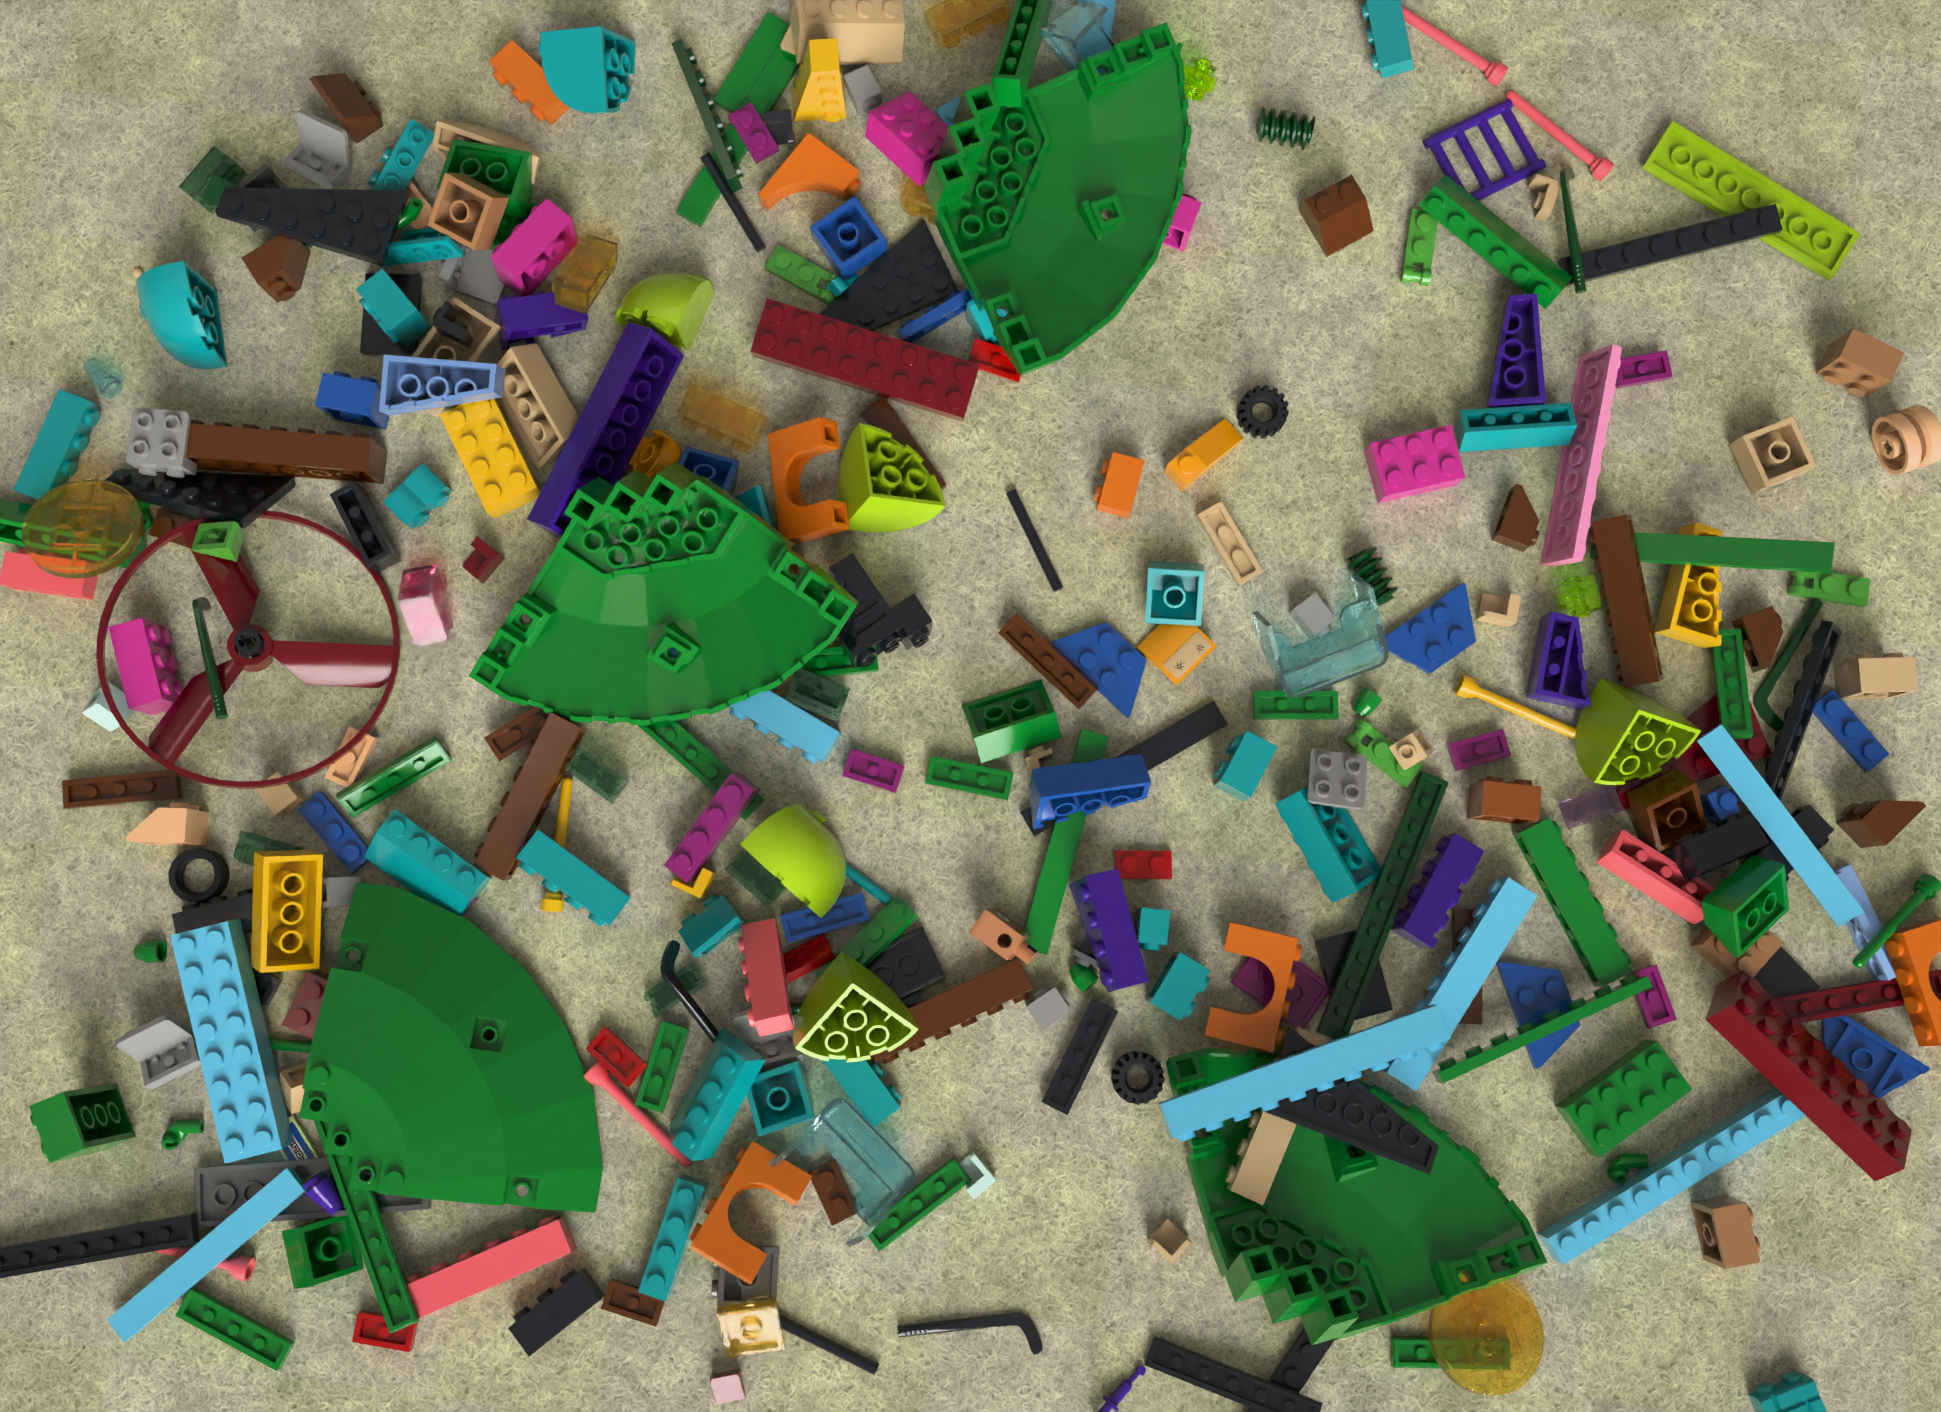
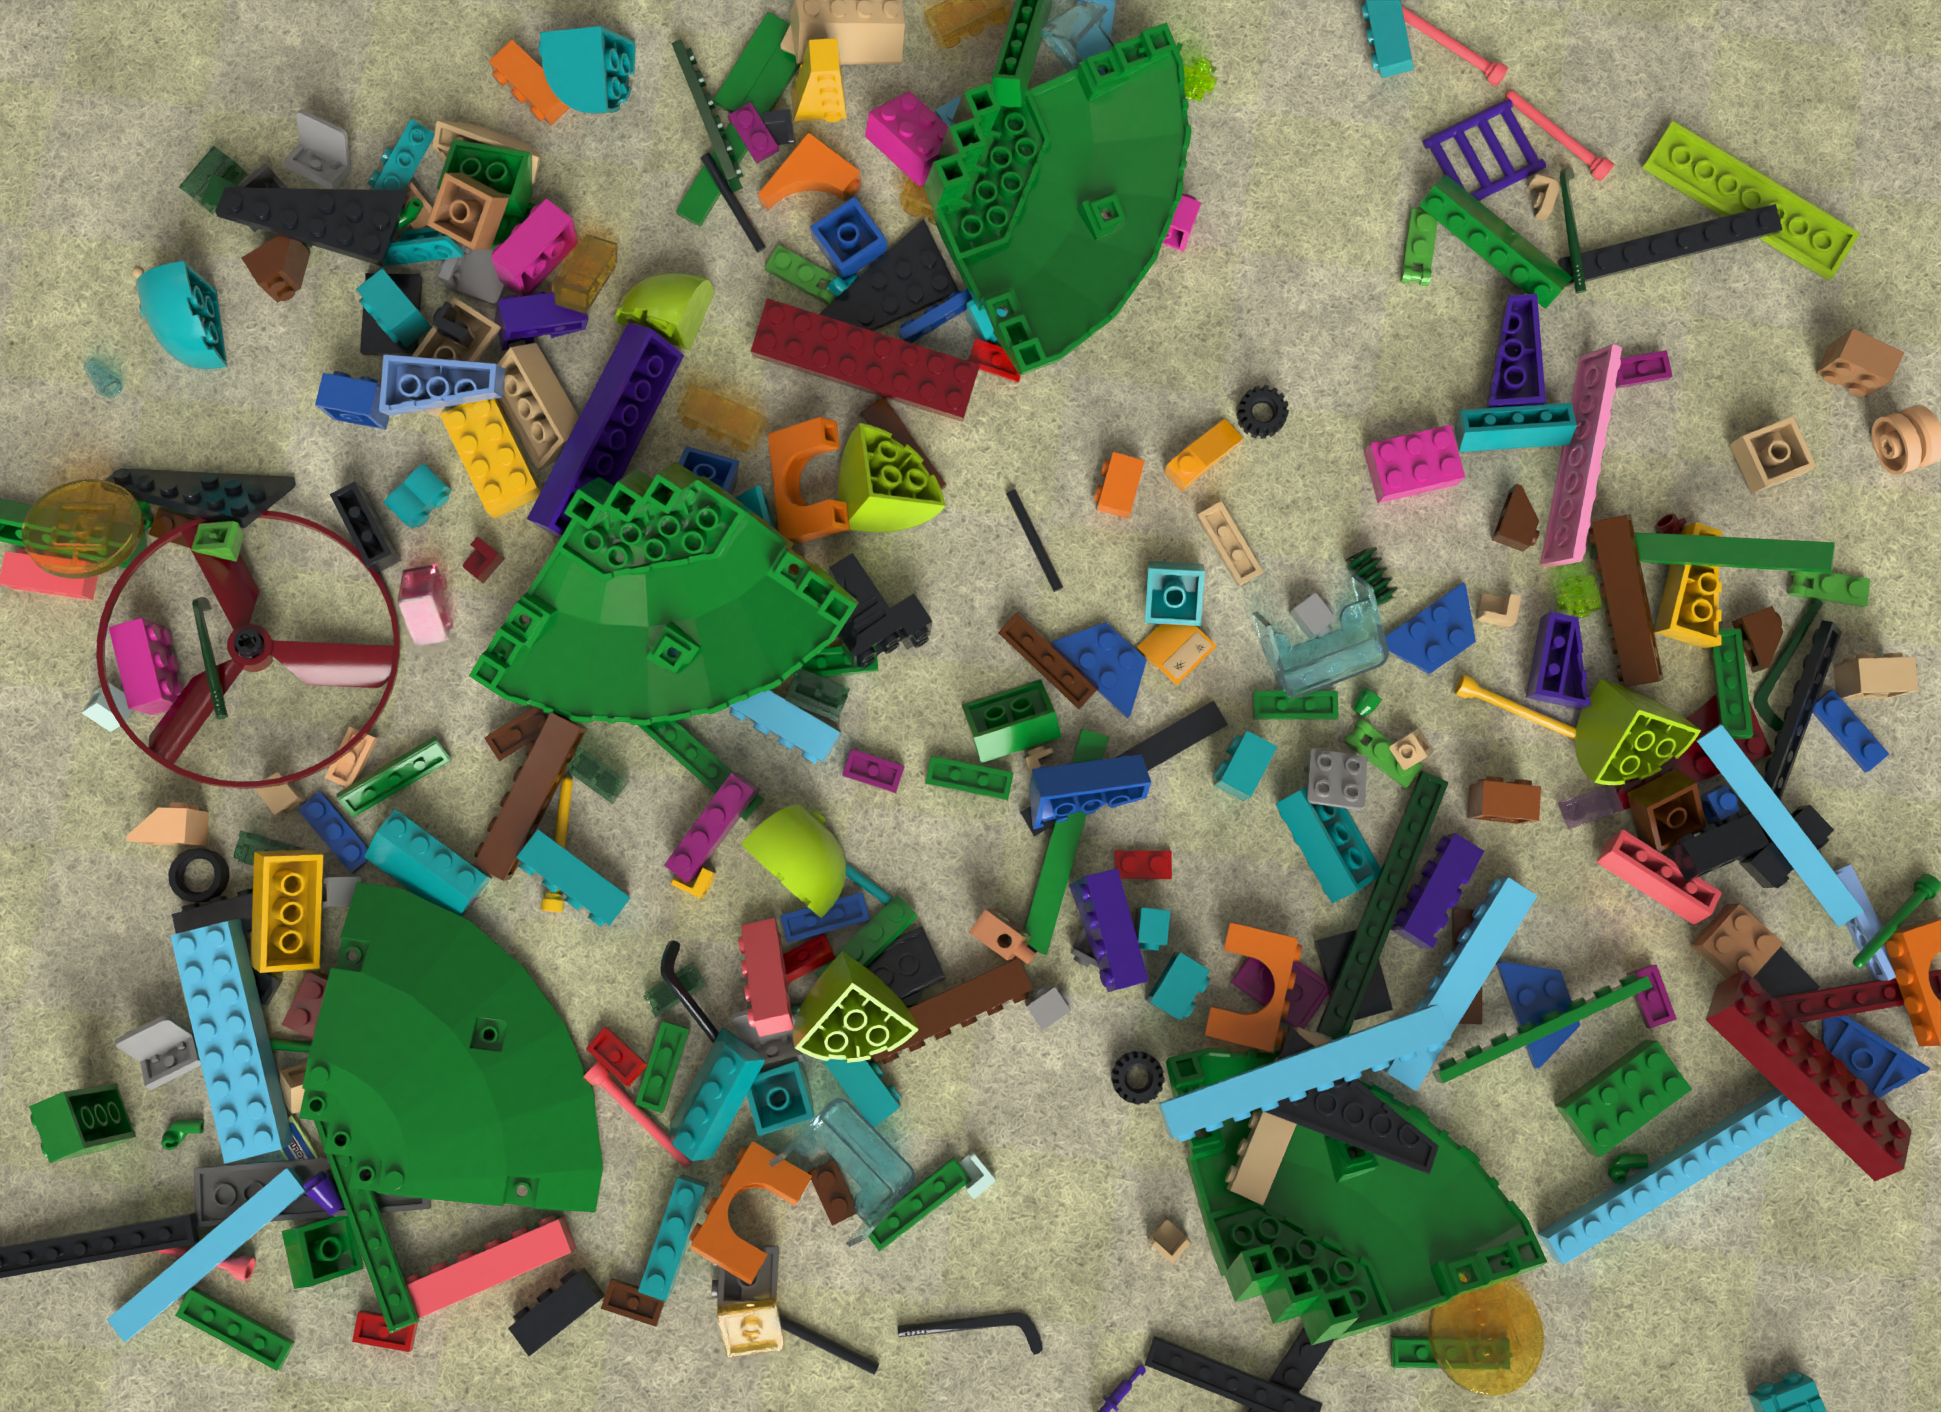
teal brick [13,389,101,508] -> none
reddish brown plate [62,770,181,809] -> none
light grey bracket [126,407,197,478] -> none
green hose [134,940,167,963] -> none
reddish brown brick [186,419,387,484] -> none
reddish brown slope [310,73,383,144] -> none
light orange cylinder [629,430,682,480] -> none
teal slope [678,894,747,958] -> none
slope [710,1368,746,1405] -> none
clear green hinge [725,850,787,908] -> none
light grey brick [843,64,882,114] -> none
black plate [1041,998,1118,1115] -> none
green hose [1069,962,1099,993] -> none
dark green piece [1256,106,1316,150] -> none
reddish brown slope [1299,175,1374,257] -> none
magenta plate [1447,729,1511,771] -> none
green brick [1513,817,1633,987] -> none
medium nougat brick [1691,1195,1761,1269] -> none
green slope [1701,854,1789,958] -> none
reddish brown slope [1836,800,1926,848] -> none
none -> dark red plate [1655,513,1687,534]

